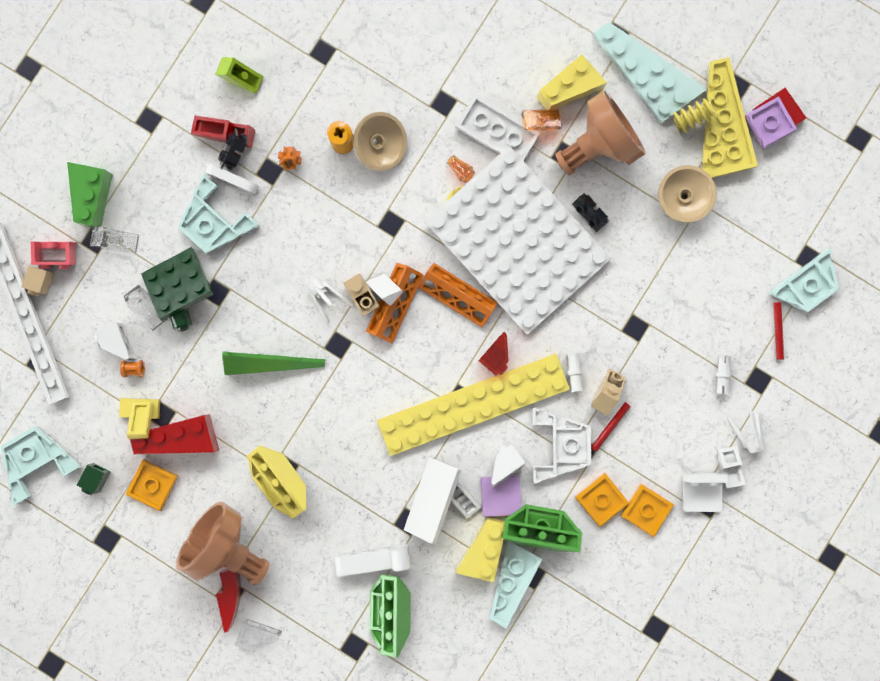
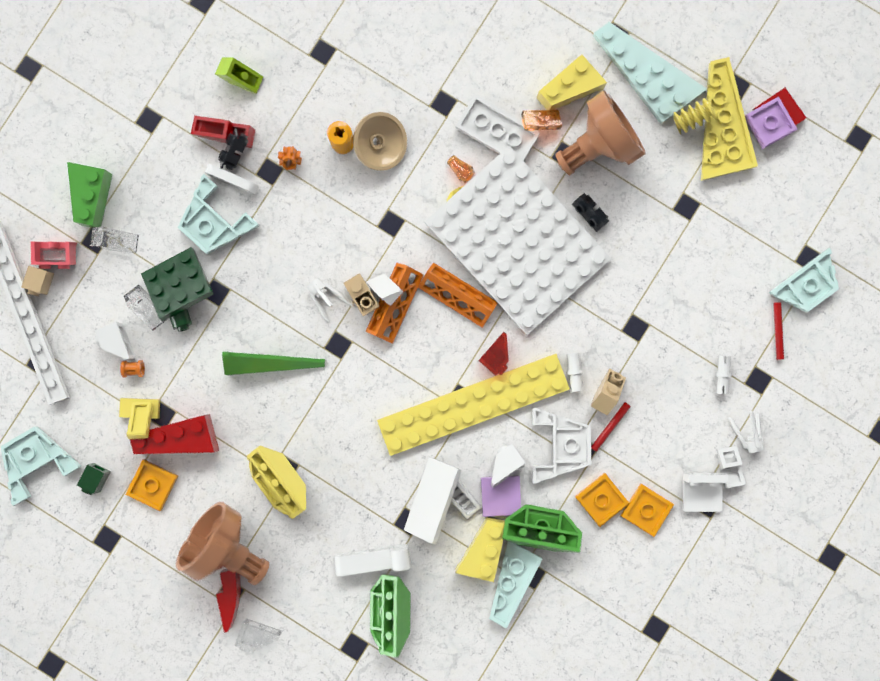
tan dish [658,165,717,223] -> none

